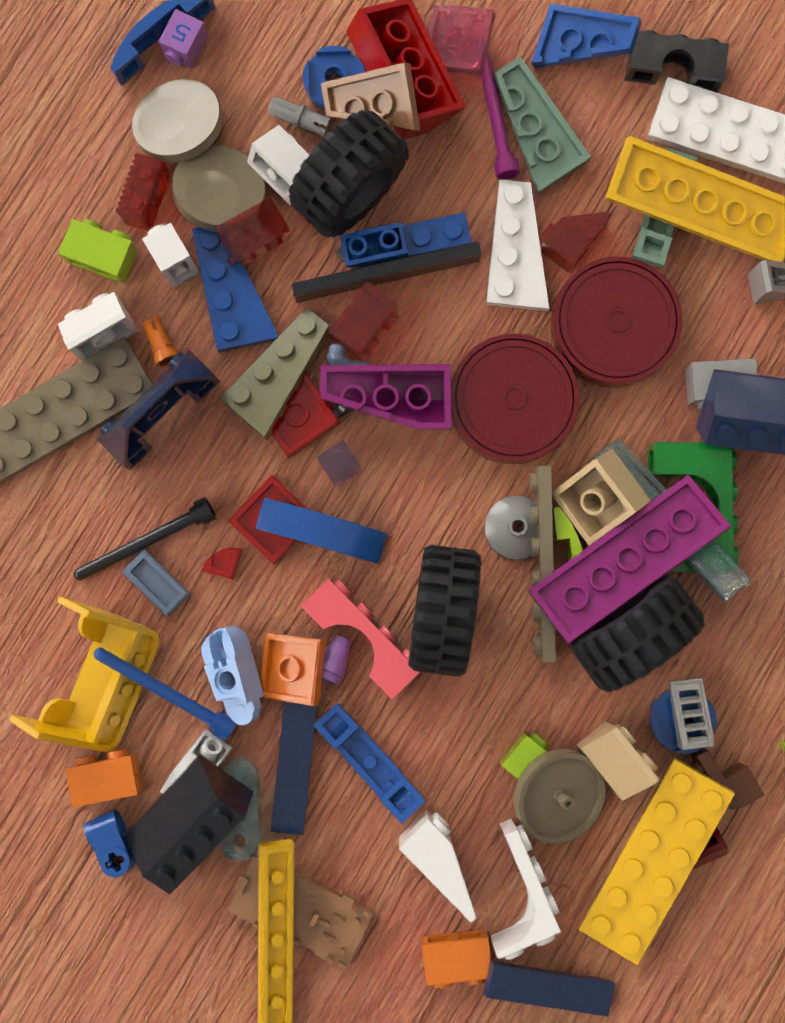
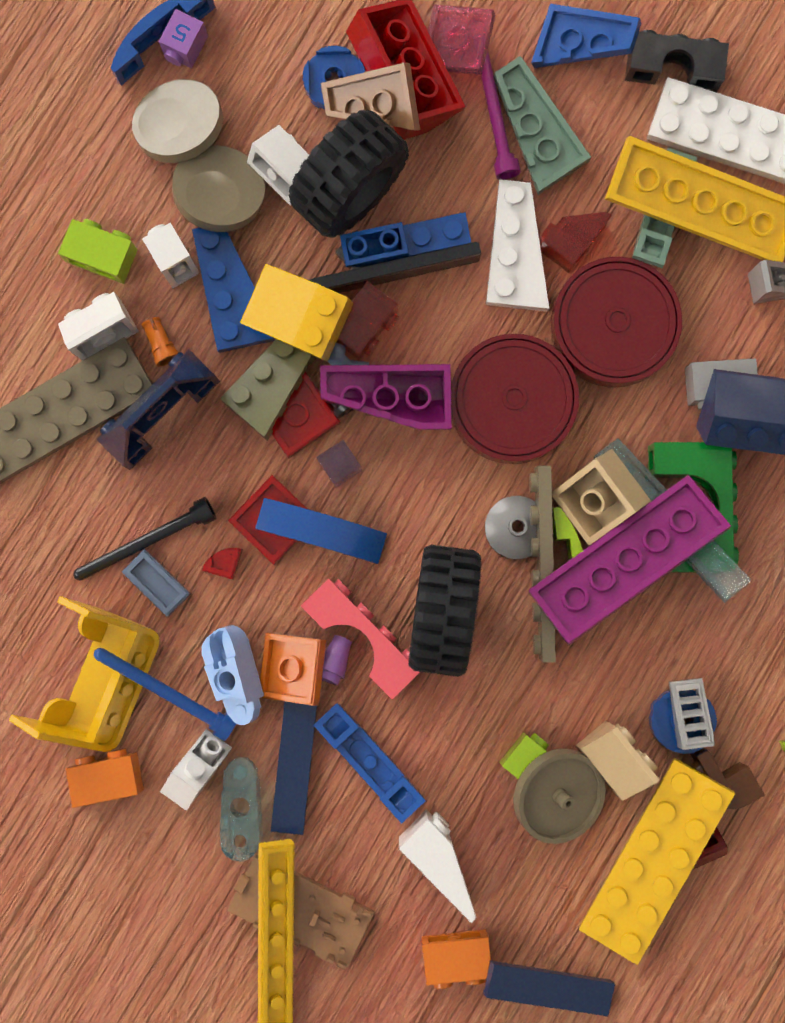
blue piece [84,809,136,877] -> none
clear red brick [116,153,171,231] -> none
black slope [126,754,254,895] -> none
clear red bracket [215,197,290,266] -> none
light grey axle [268,96,331,137] -> none
white bracket [491,819,561,959] -> none
black tyre [572,576,704,692] -> none
none -> yellow slope [240,264,354,362]

